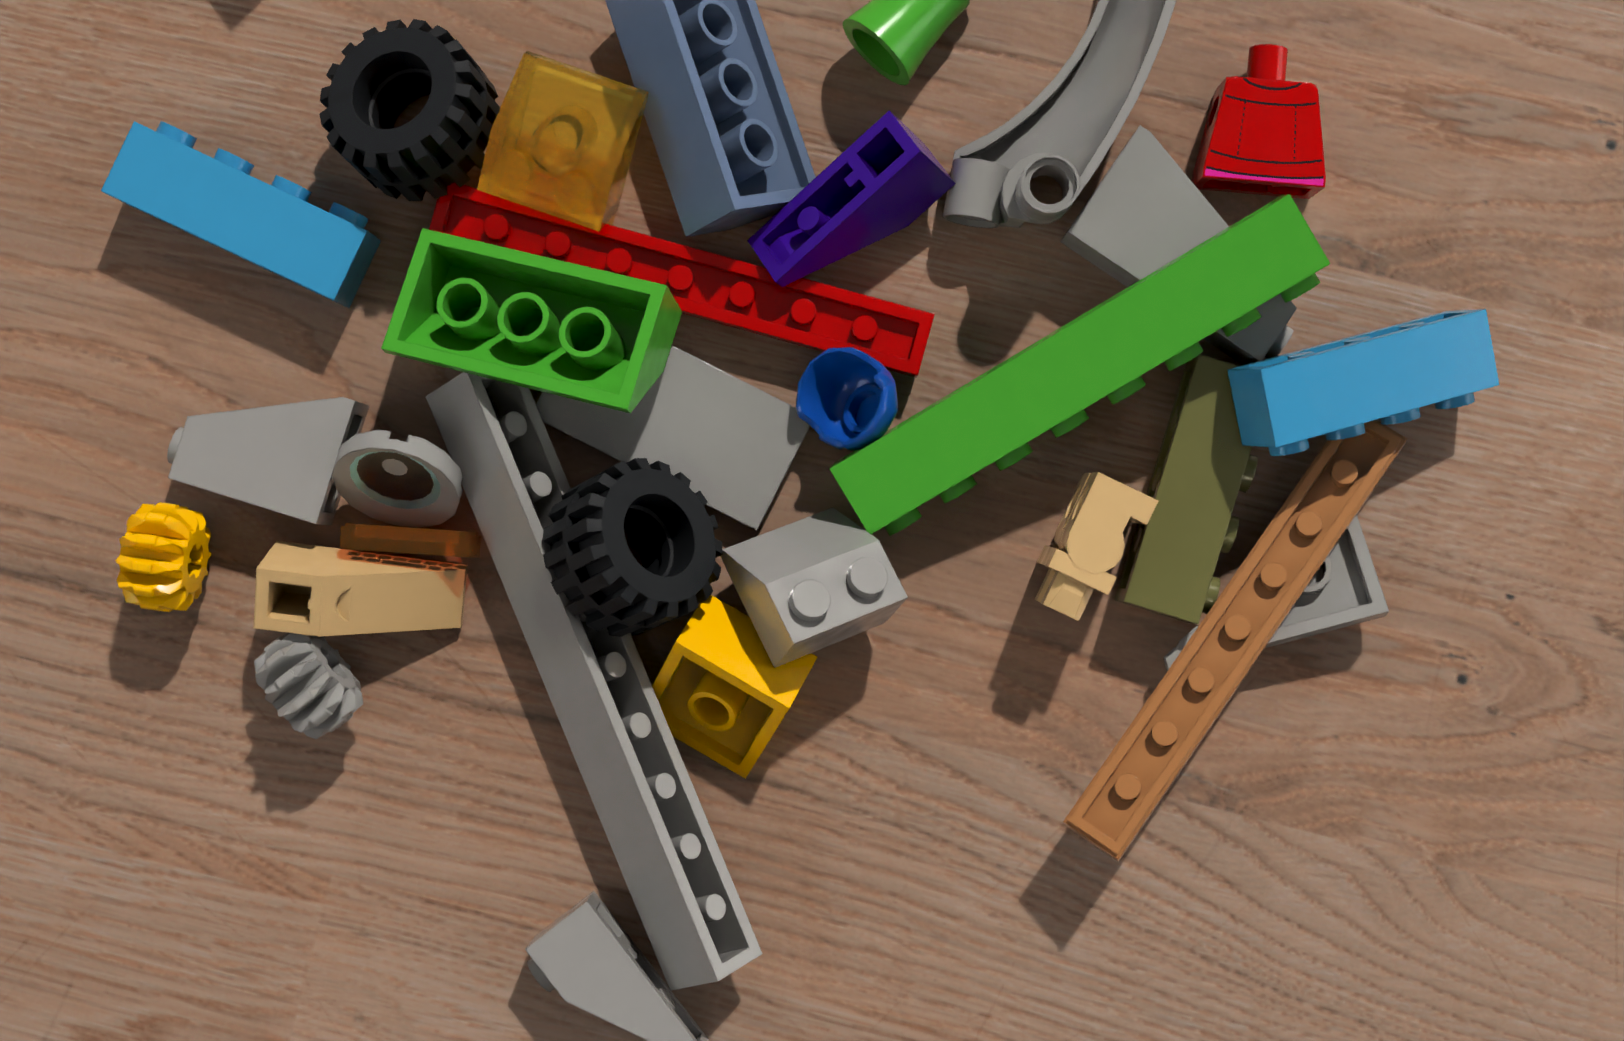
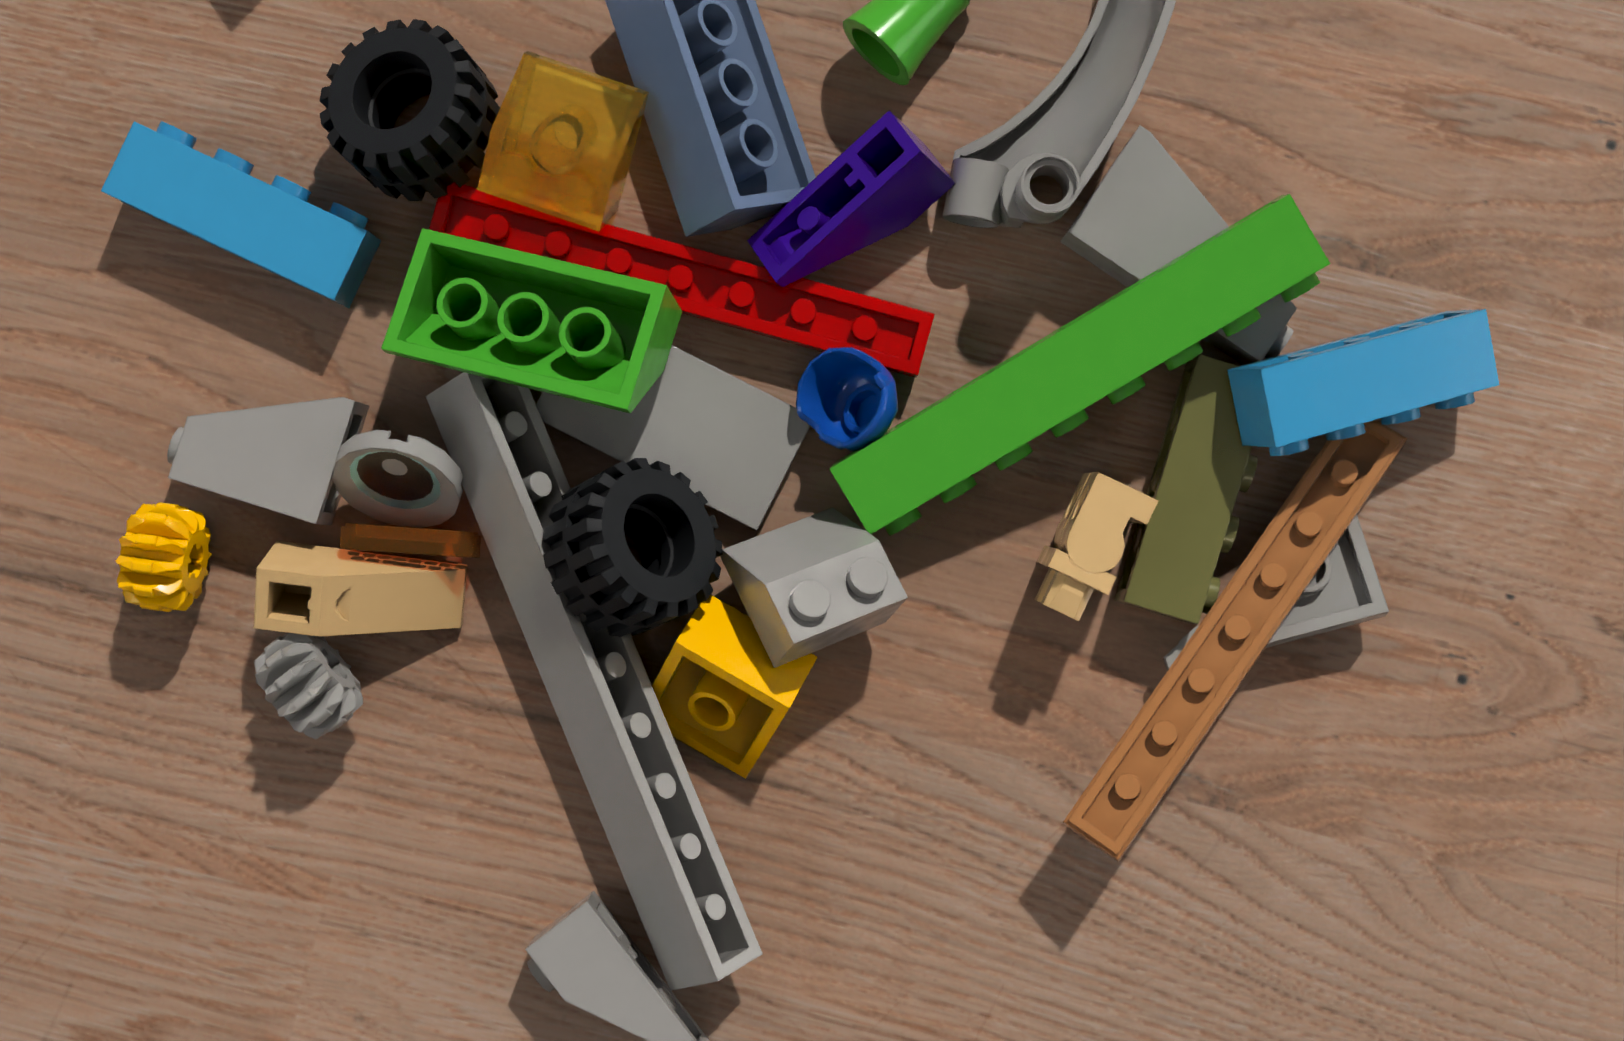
red torso [1191,44,1326,199] -> none

